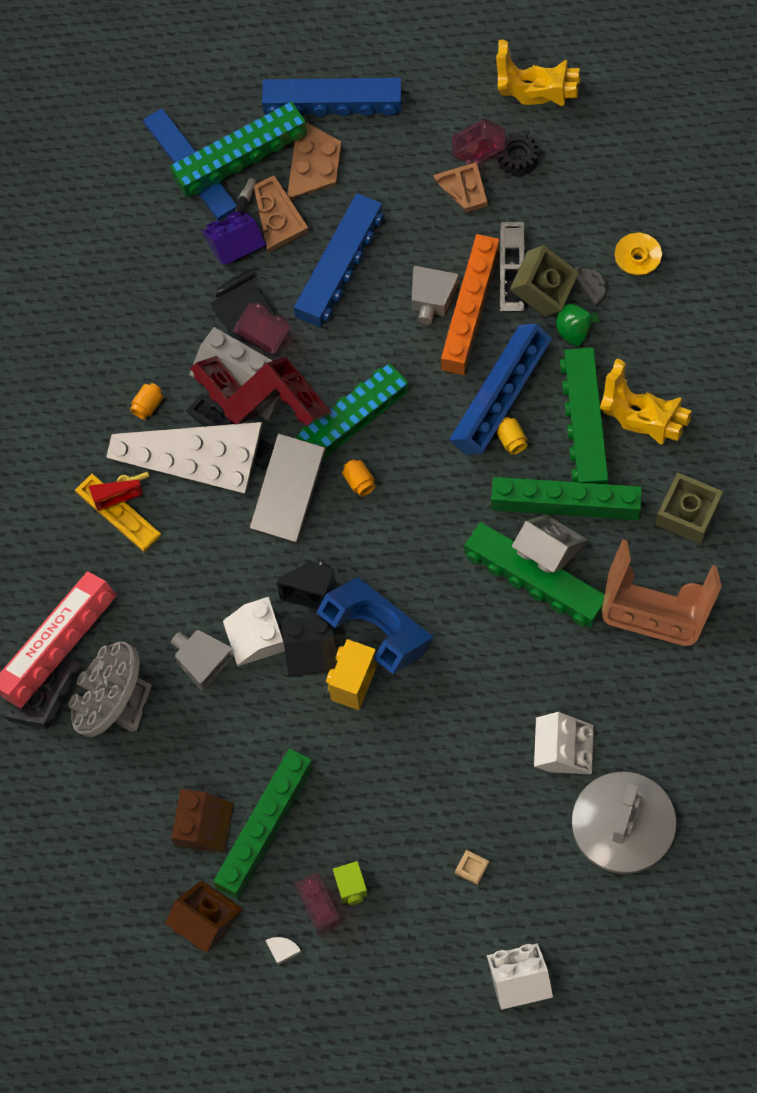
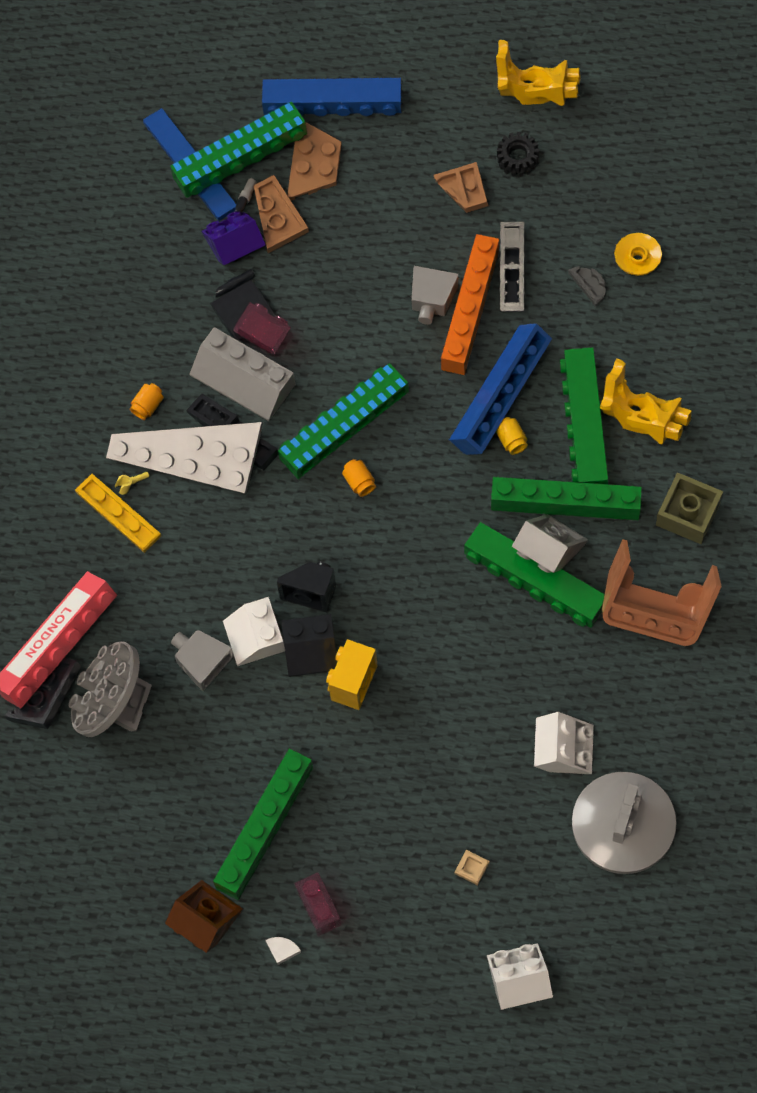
red slope [88,480,143,511] -> none
reddish brown slope [171,789,234,853] -> none
dark red bracket [190,356,332,426] -> none
light grey tile [250,434,326,542] -> none
blue brick [294,193,384,328] -> none
blue arch [316,577,434,674] -> none
lime brick [333,861,368,905] -> none
clear pink brick [452,118,505,164] -> none
olive brick [510,245,579,316] -> none
green piece [556,304,600,347] -> none

